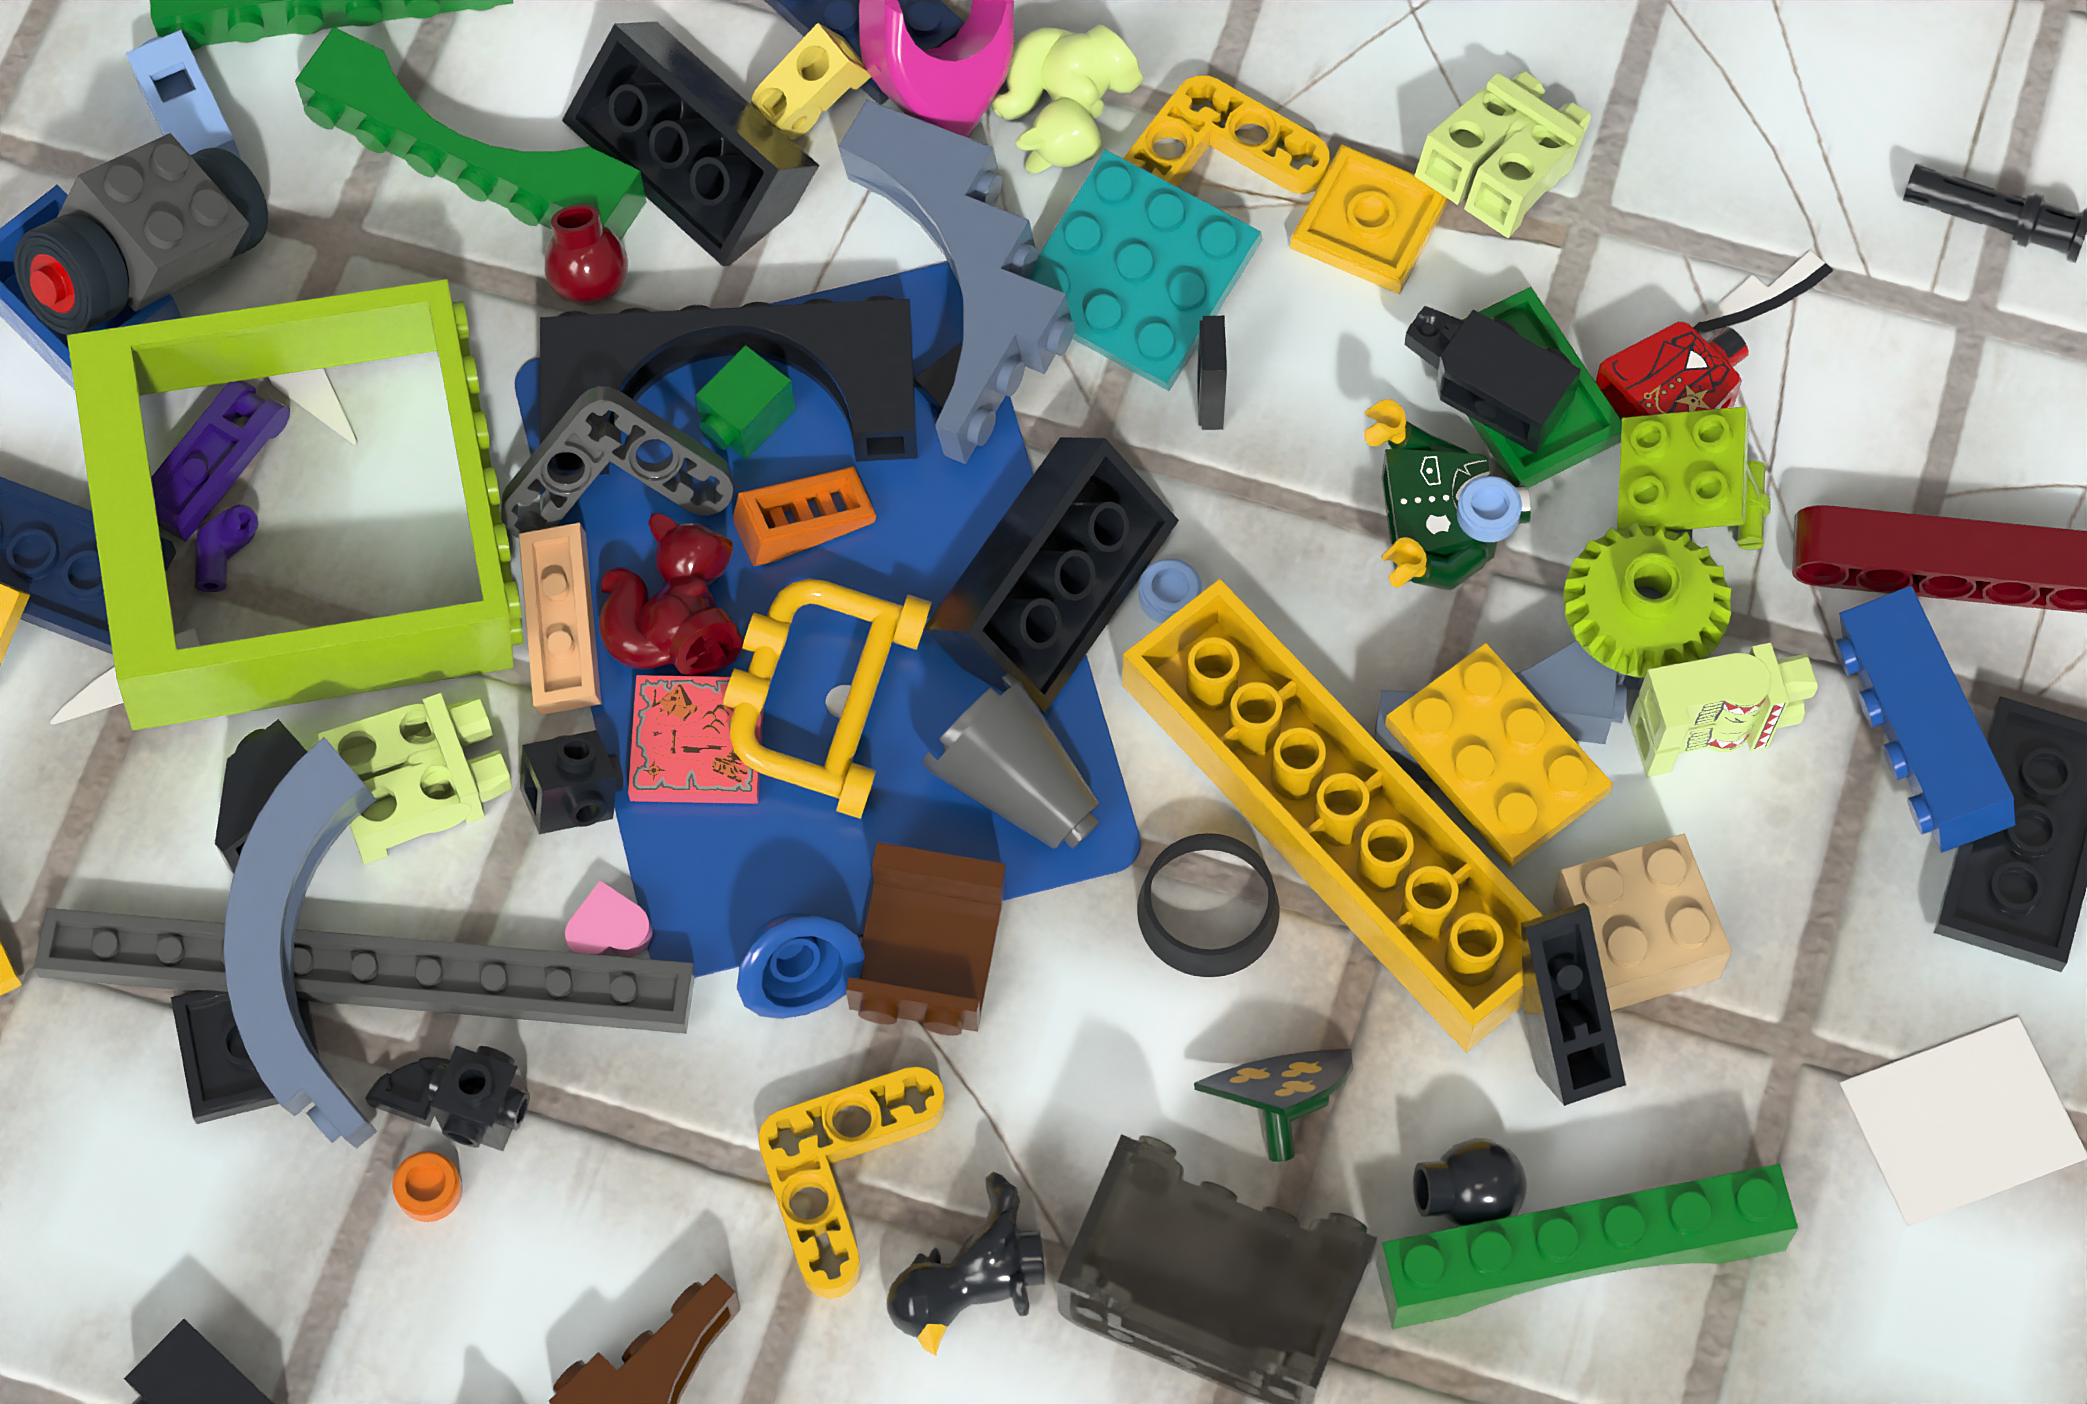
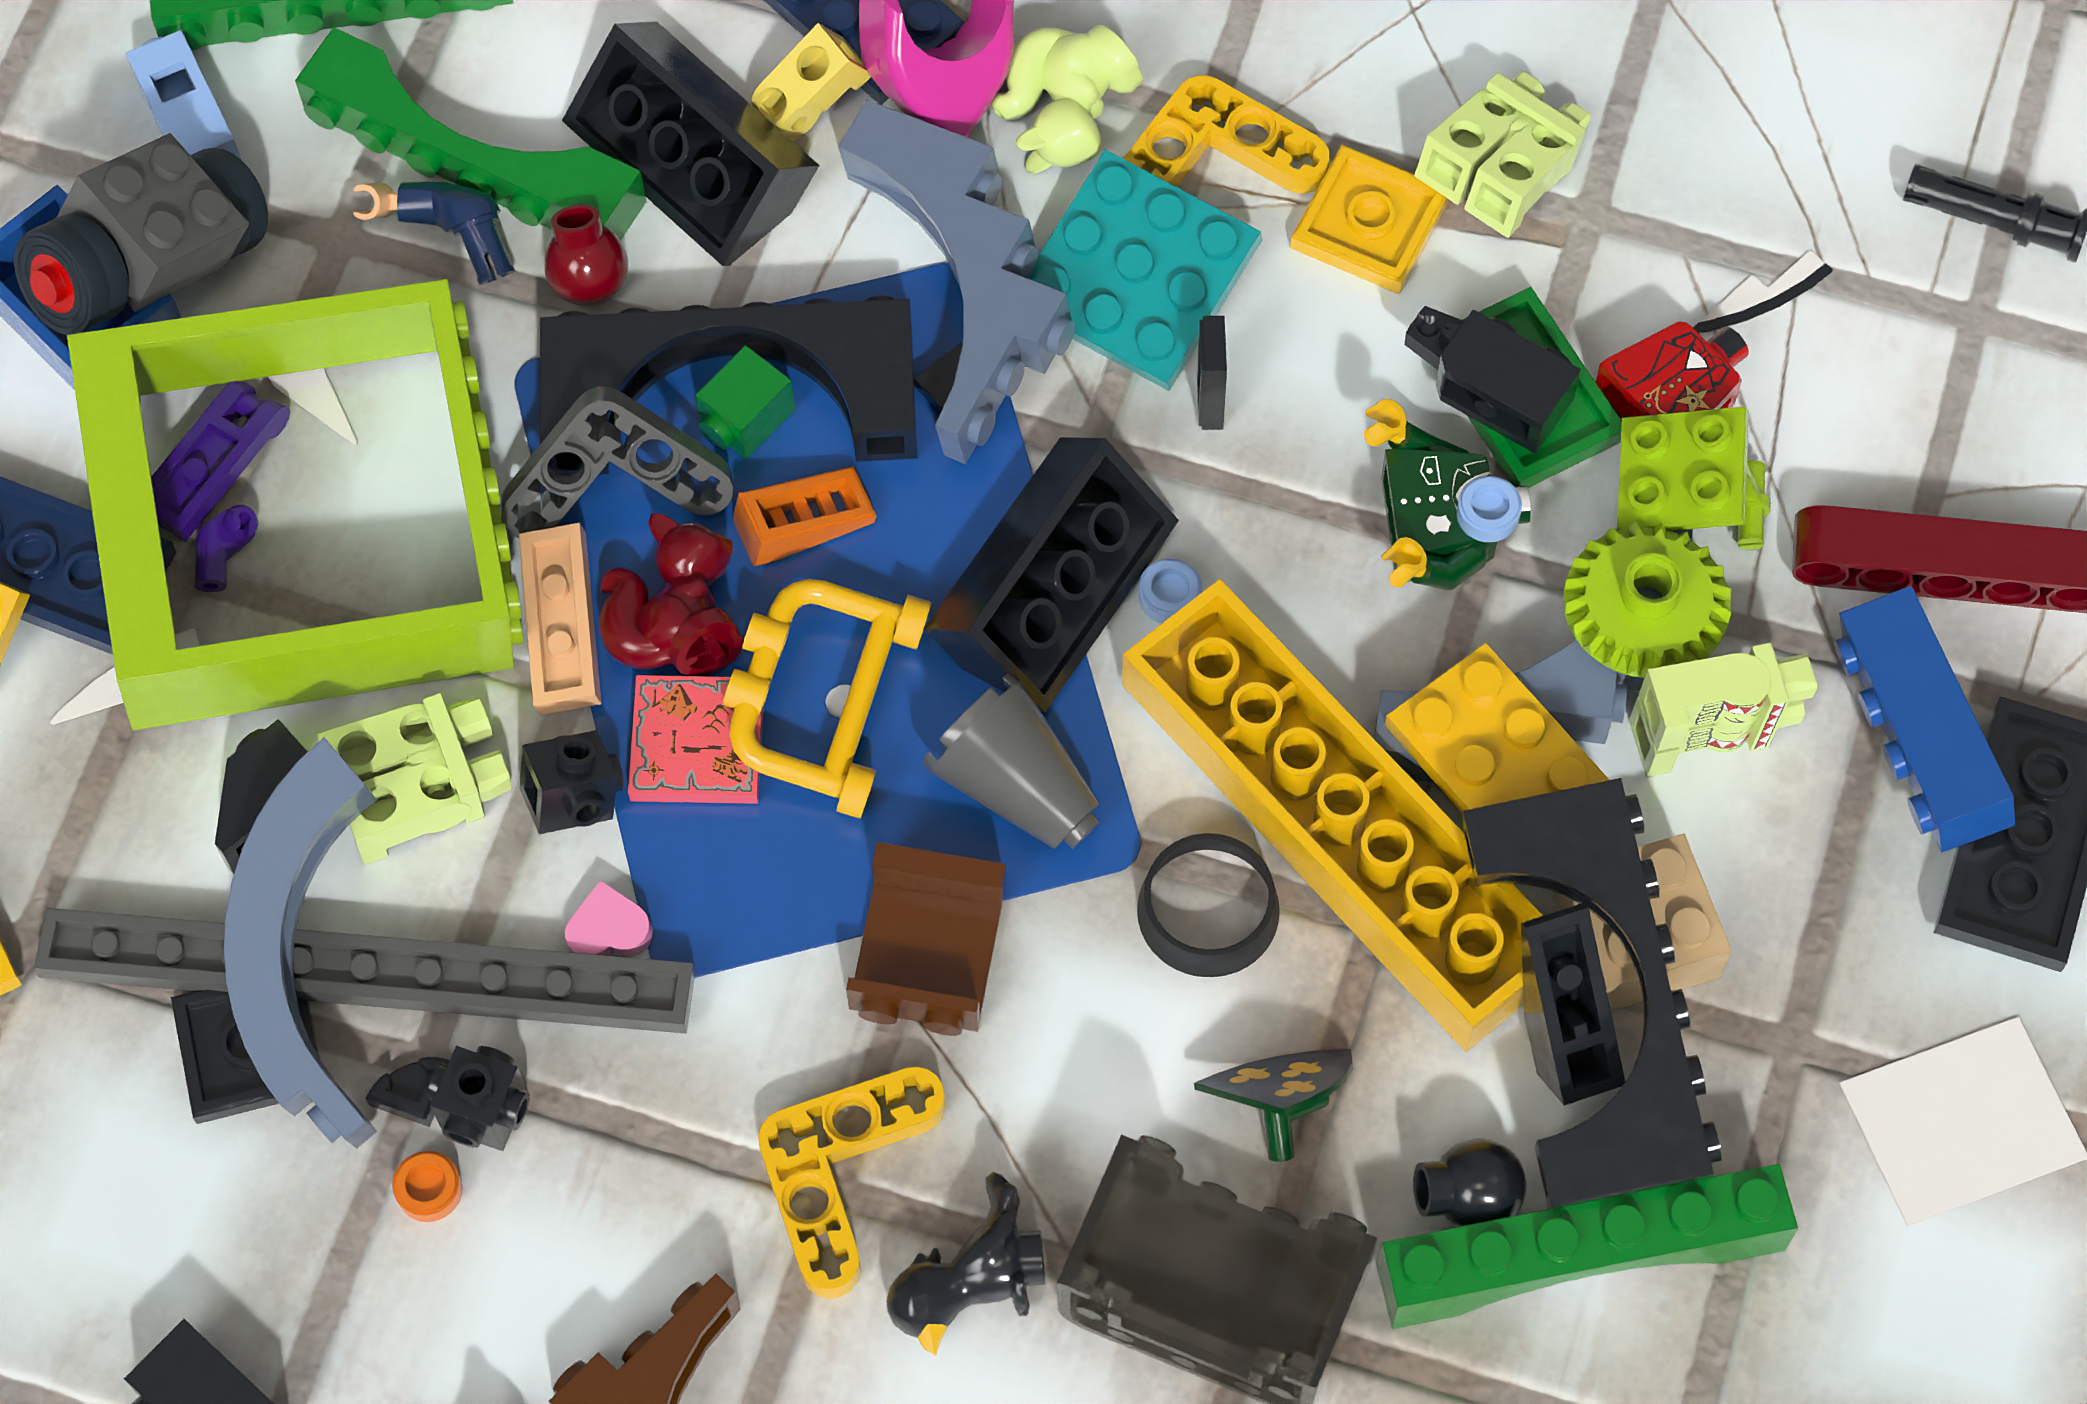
blue hat [737,913,865,1019] -> none
none -> dark blue arm [353,181,516,285]
none -> black arch [1461,778,1722,1209]

